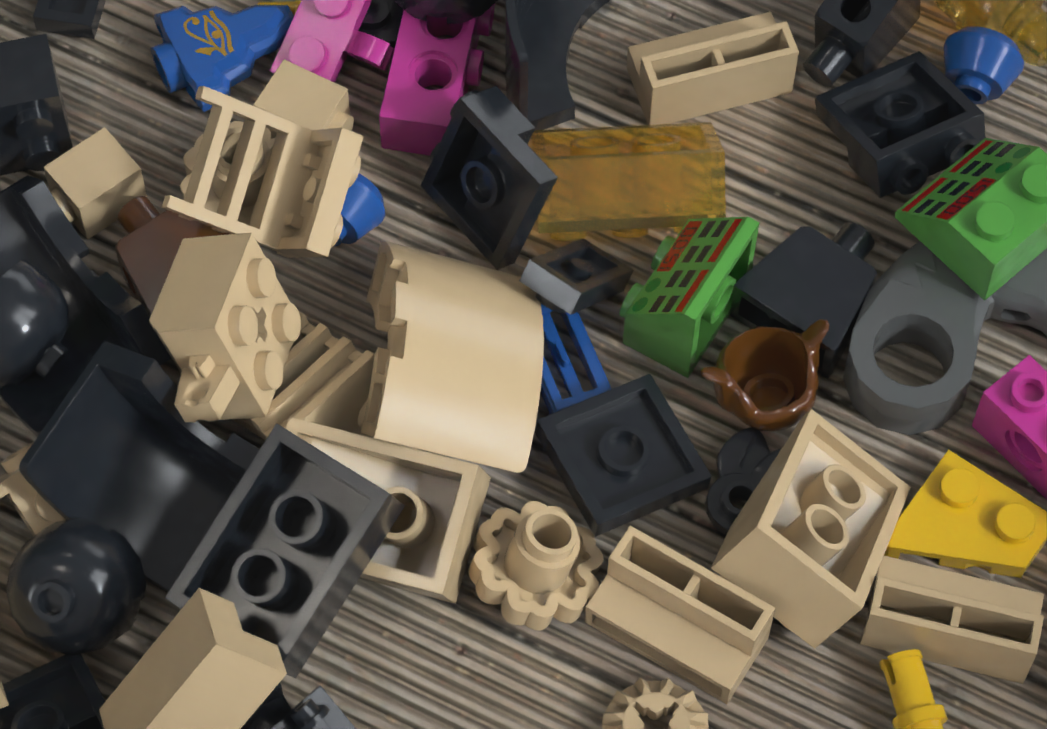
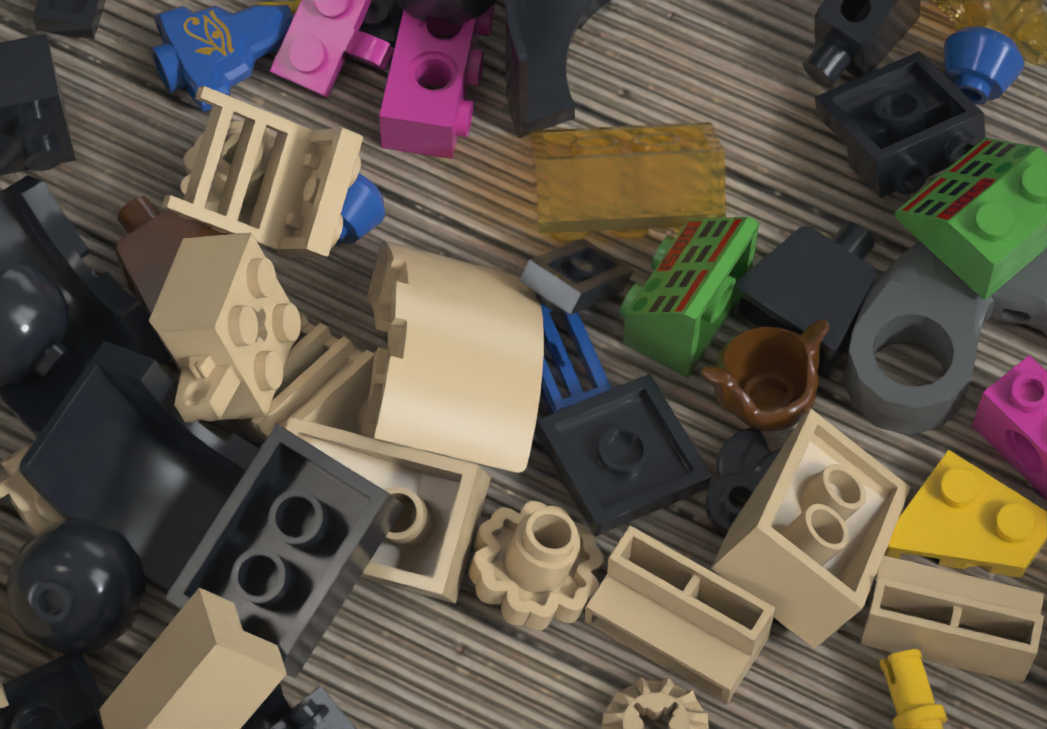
tan brick [44,127,147,240] -> none
tan brick [253,60,354,139] -> none
black plate [420,86,558,270] -> none
tan piece [627,12,799,129] -> none

